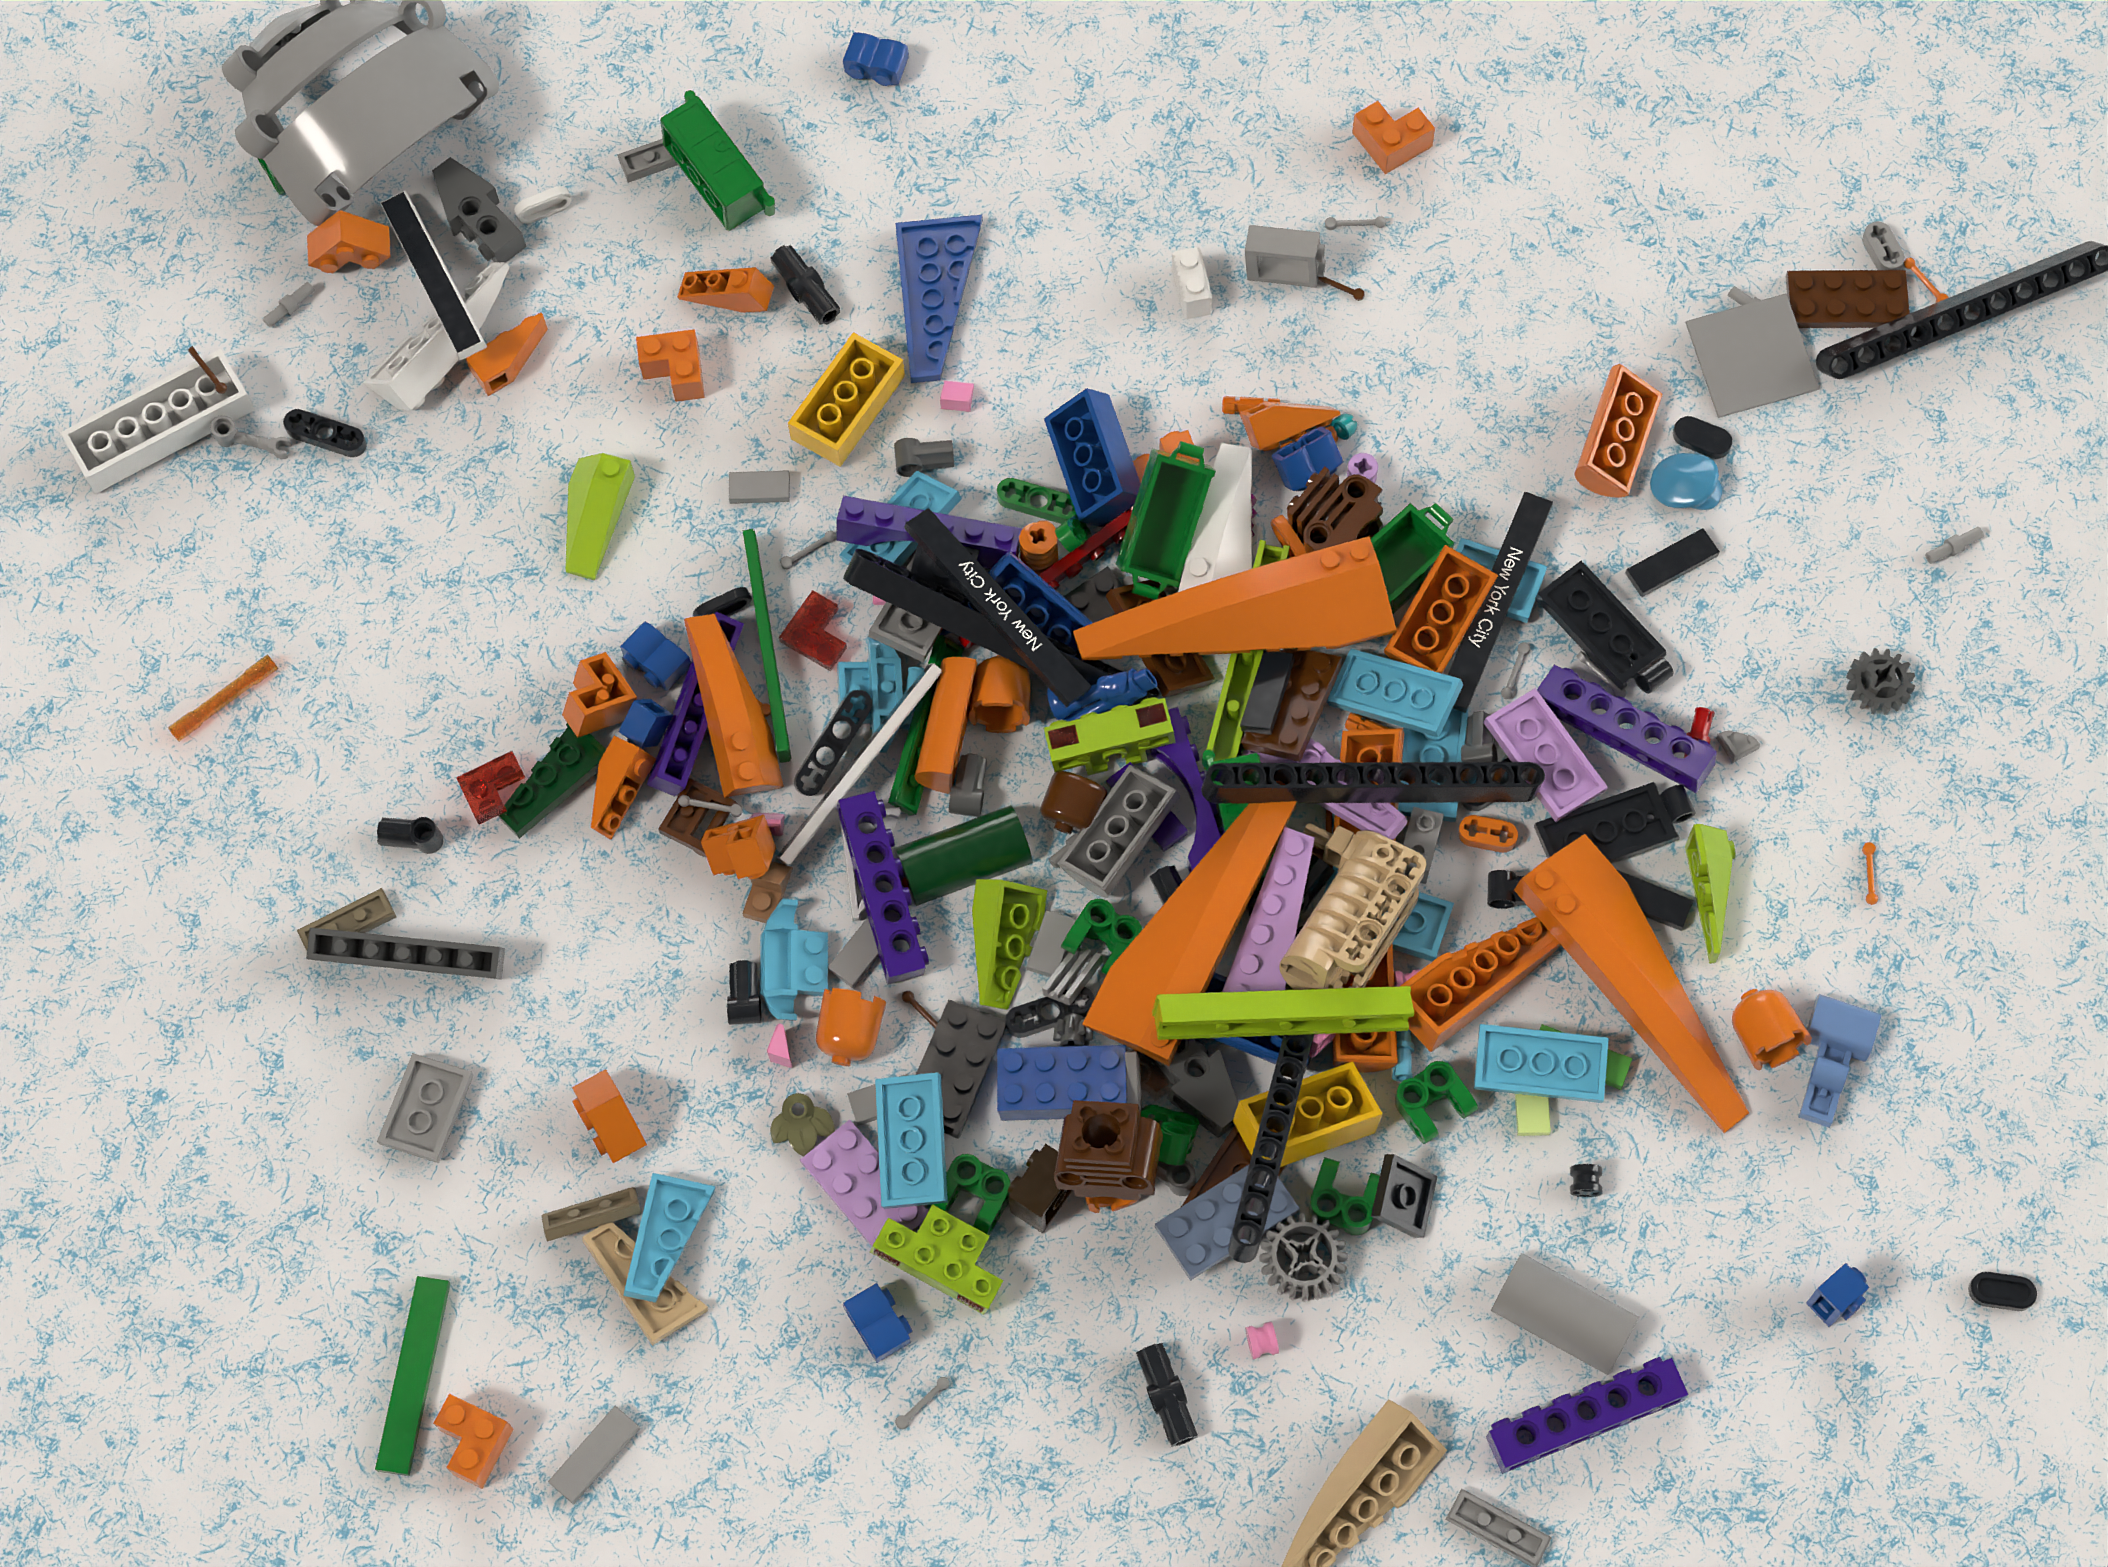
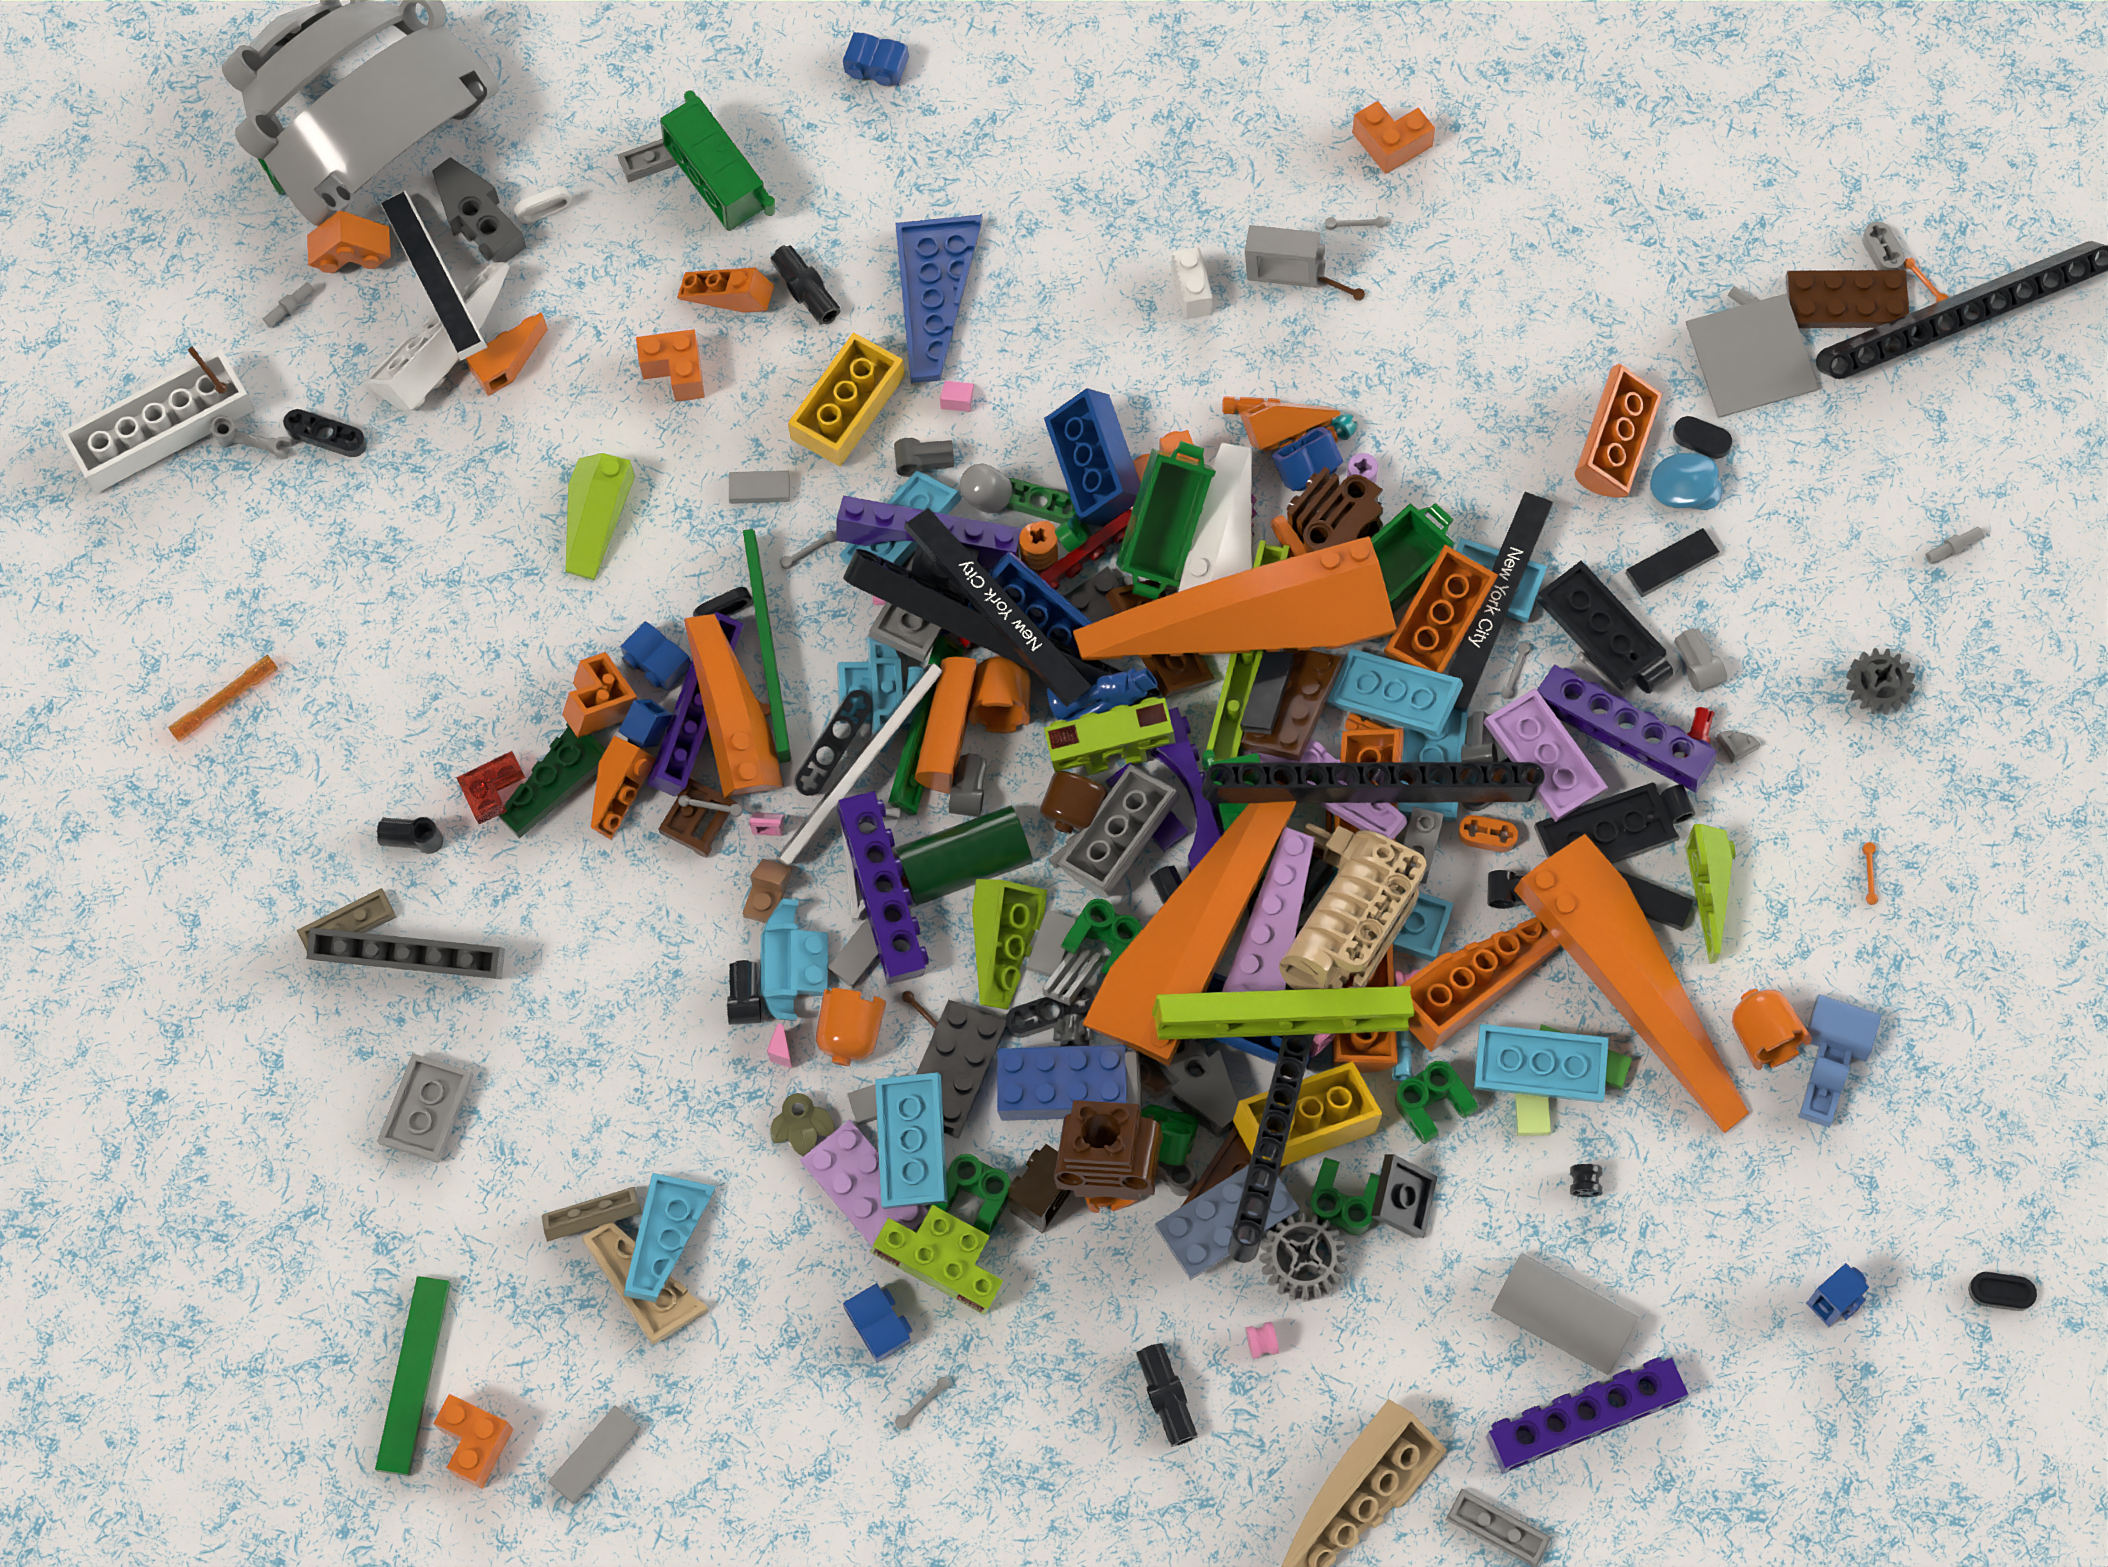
orange brick [572,1069,647,1163] -> none
orange brick [701,814,776,879] -> none
clear red plate [779,590,847,671] -> none
none -> light grey helmet [959,463,1012,514]
none -> light grey piece [1674,628,1727,692]

